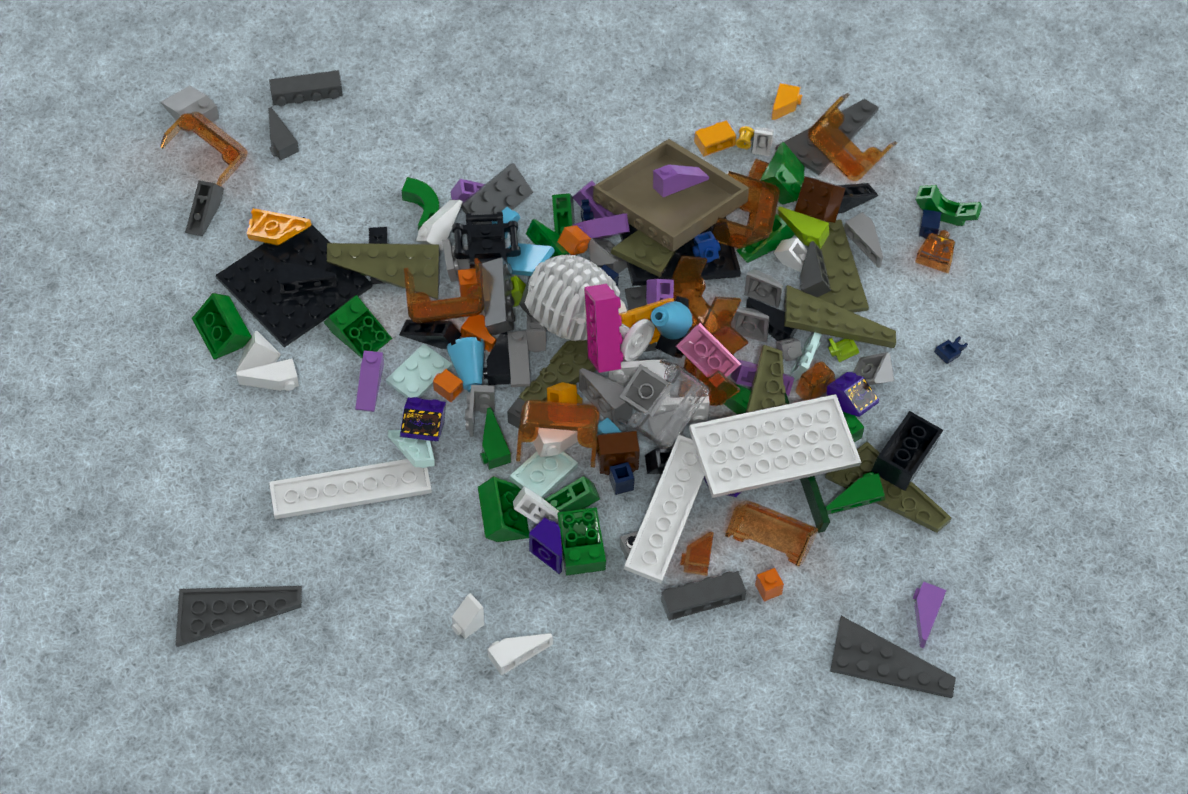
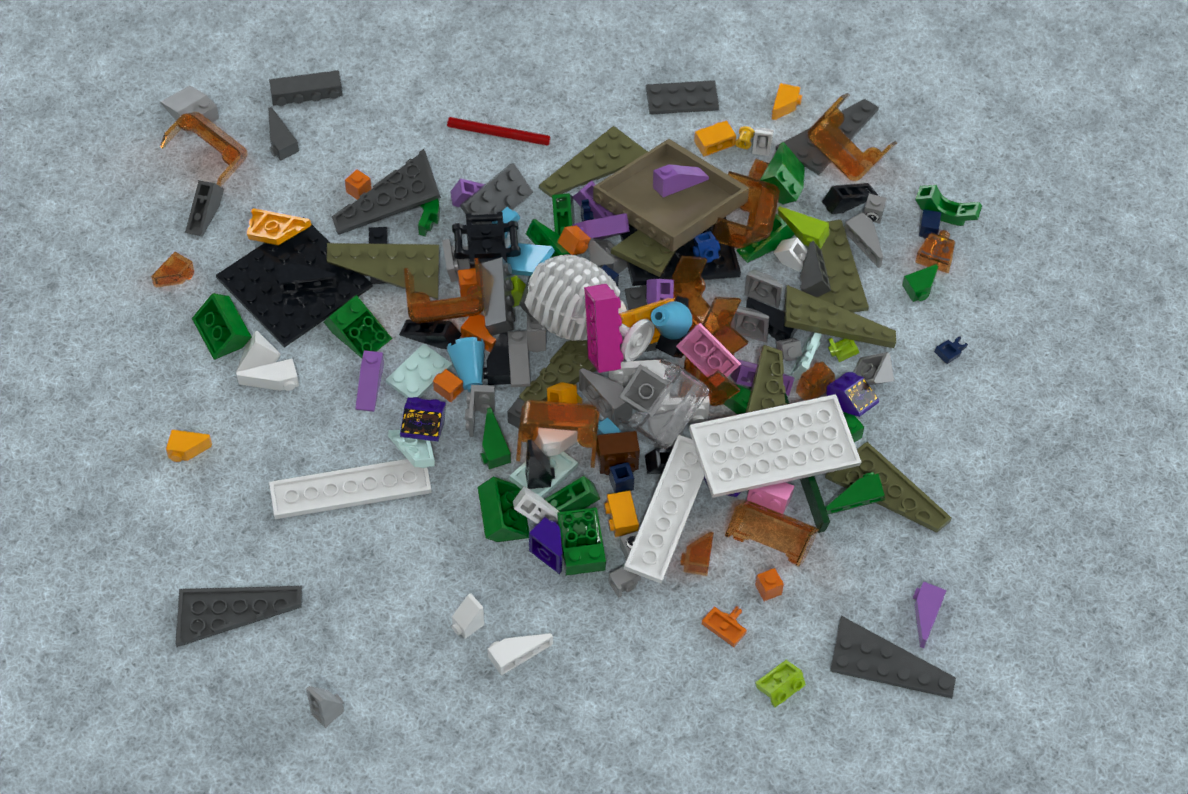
white slope [416,200,463,251] -> none
dark grey brick [661,571,746,621] -> none
reddish brown brick [795,176,846,223] -> none
black brick [871,411,943,491] -> none
none -> clear orange slope [151,252,194,288]
none -> light orange slope [166,430,212,462]
none -> light grey slope [306,686,344,728]
none -> dark grey wing [332,149,441,235]
none -> orange brick [345,169,372,200]
none -> red axle [447,117,551,146]
none -> black slope [525,439,555,489]
none -> olive wing [539,126,648,198]
none -> light orange brick [604,491,639,537]
none -> light grey brick [609,567,641,598]
none -> dark grey plate [646,80,719,115]
none -> orange plate [702,606,747,647]
none -> bright pink brick [747,482,795,514]
none -> lime bracket [755,660,806,707]
none -> light grey brick [864,194,887,224]
none -> green slope [902,264,938,302]

